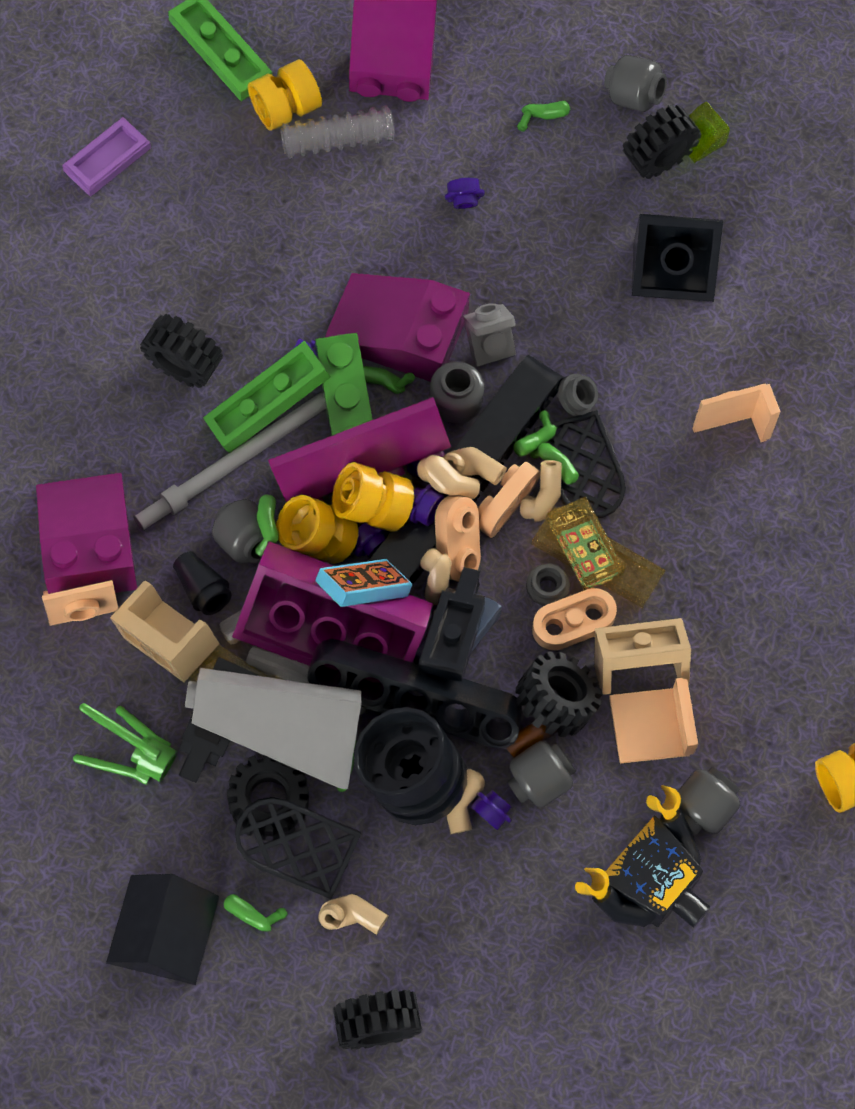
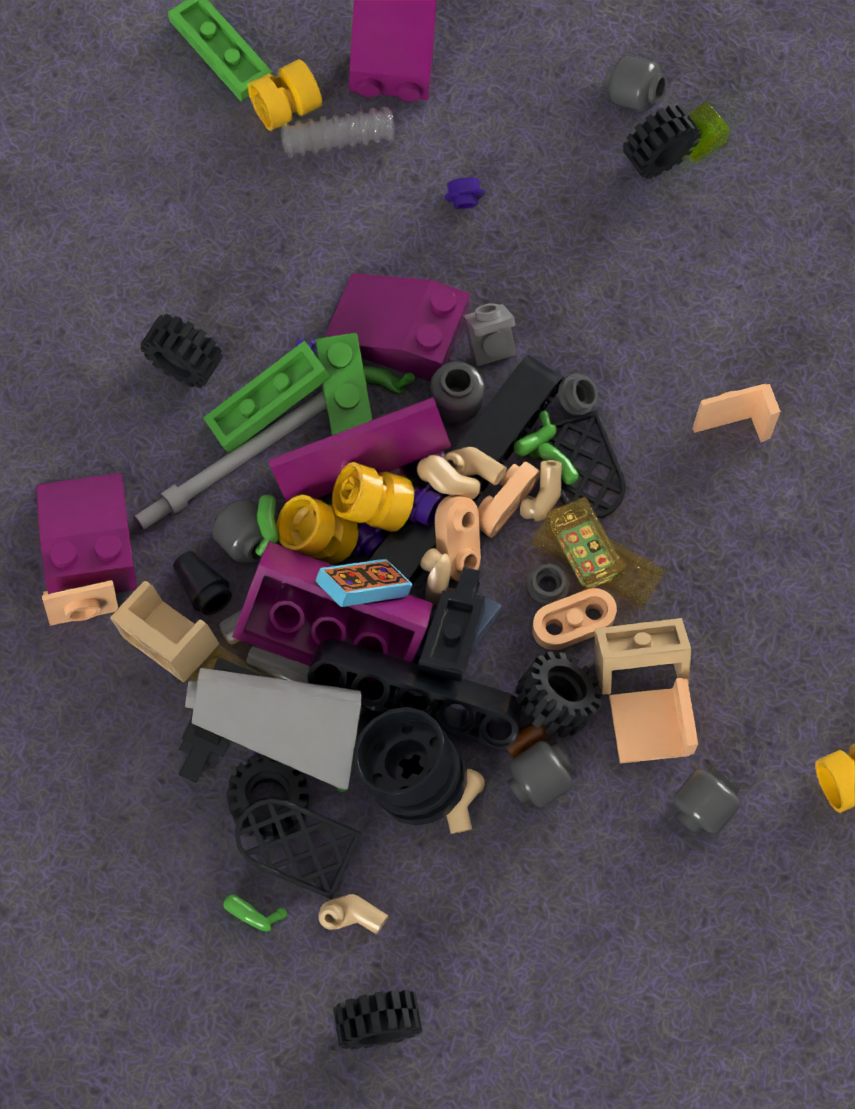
medium lavender tile [62,117,151,197] -> none
bright green plant [73,703,178,785] -> none
black slope [106,874,219,985] -> none
dark purple plate [470,789,512,830] -> none
bright green piece [517,101,570,132] -> none
torso [575,785,711,928] -> none
black slope [632,214,723,302] -> none

